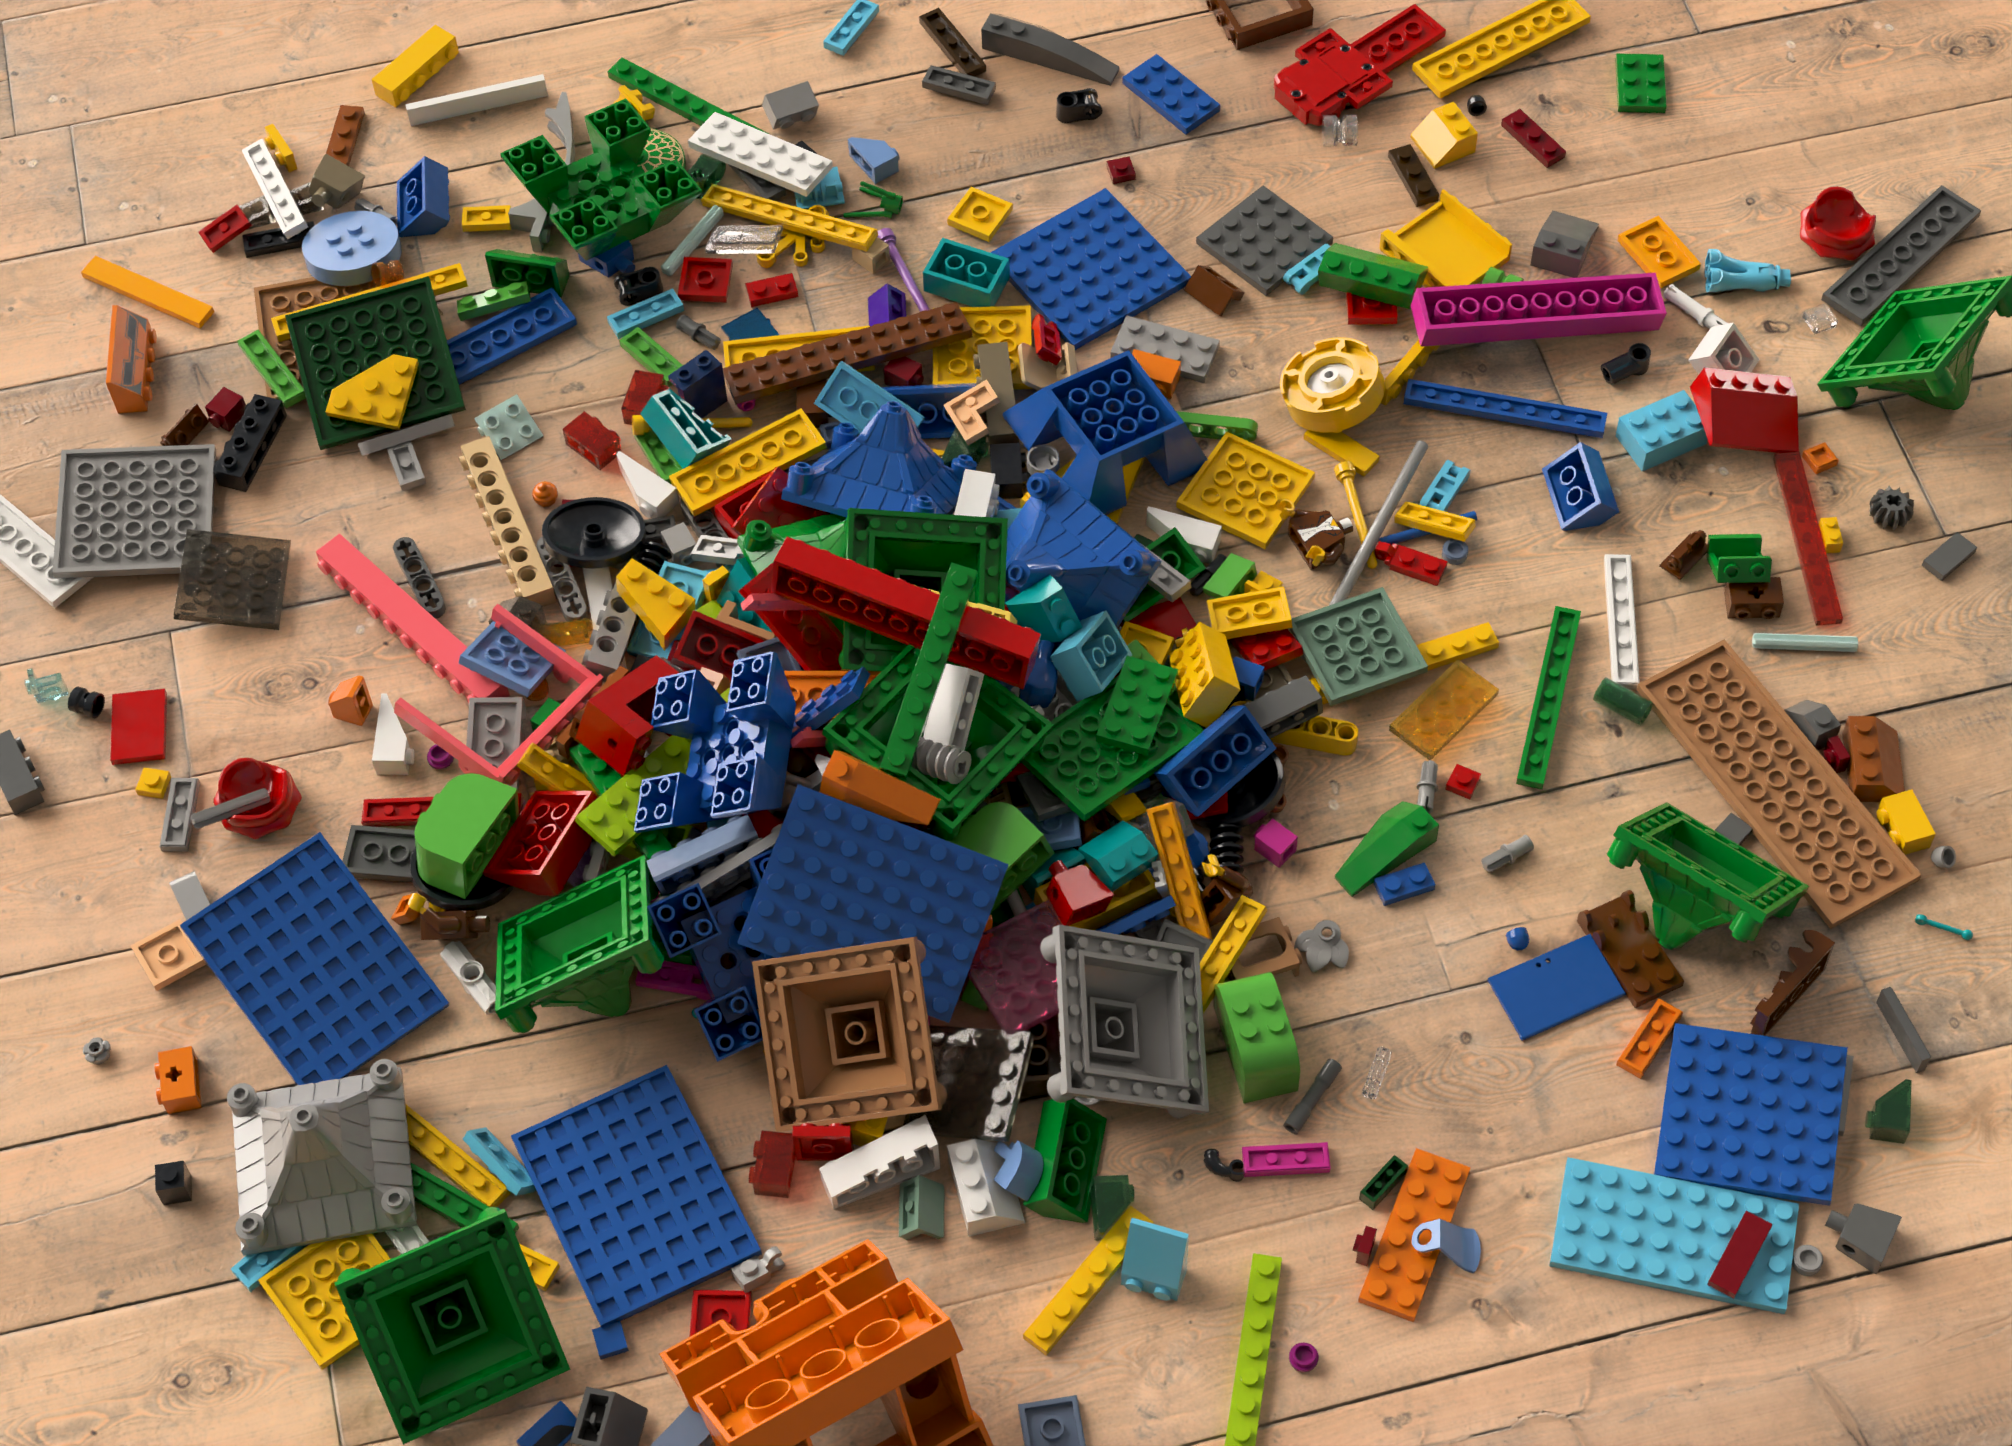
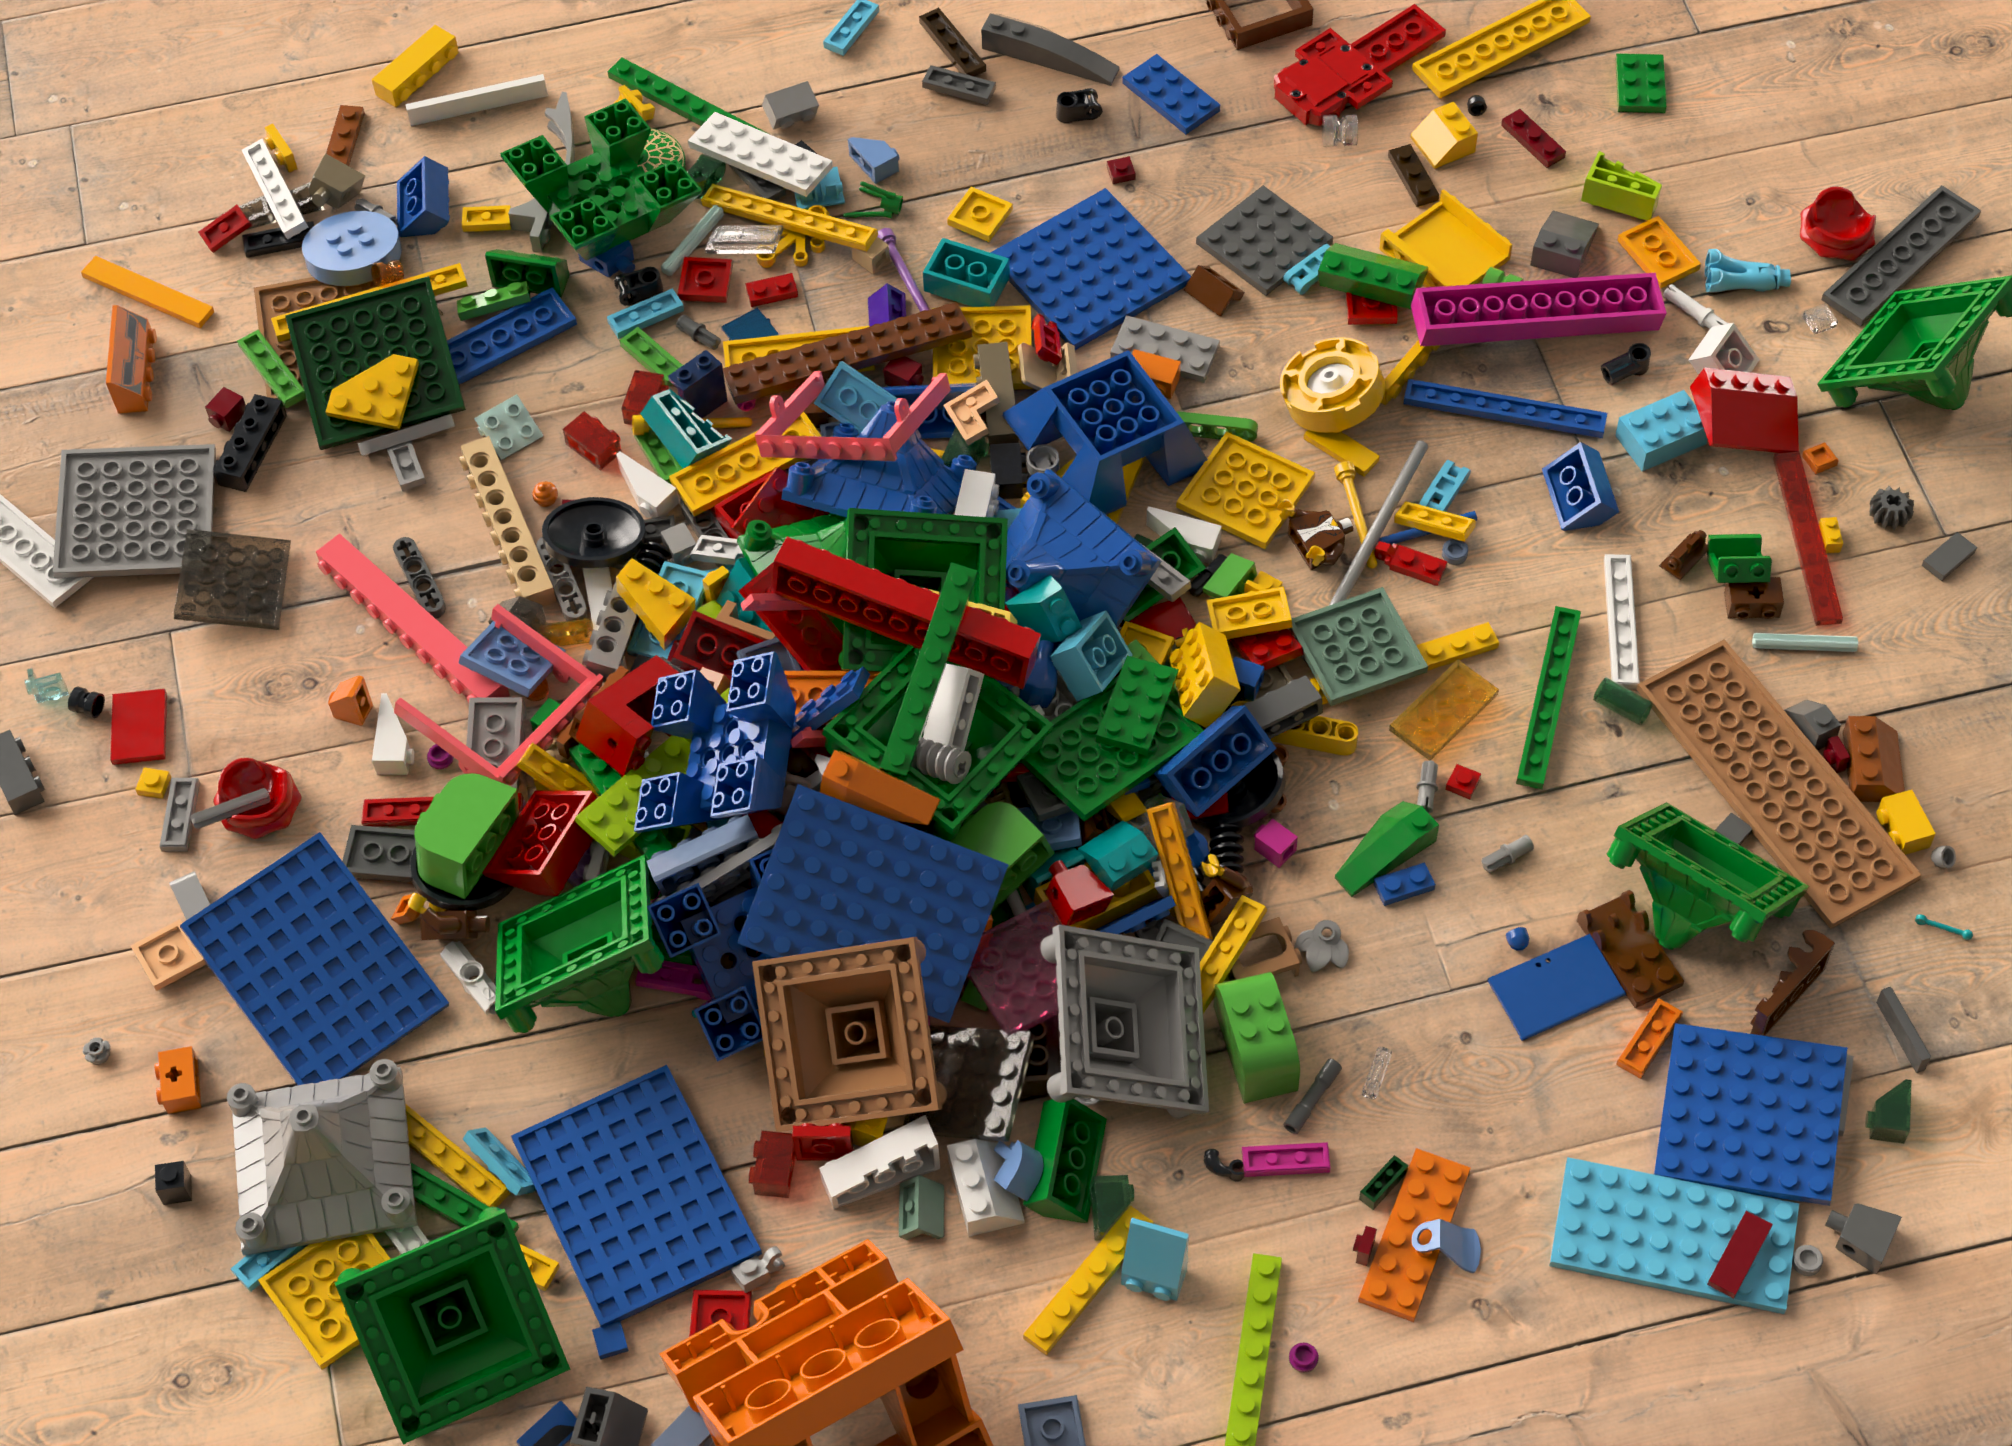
reddish brown hinge [160,403,209,446] -> none
none -> coral piece [755,371,951,461]
none -> lime wedge [1581,151,1662,221]

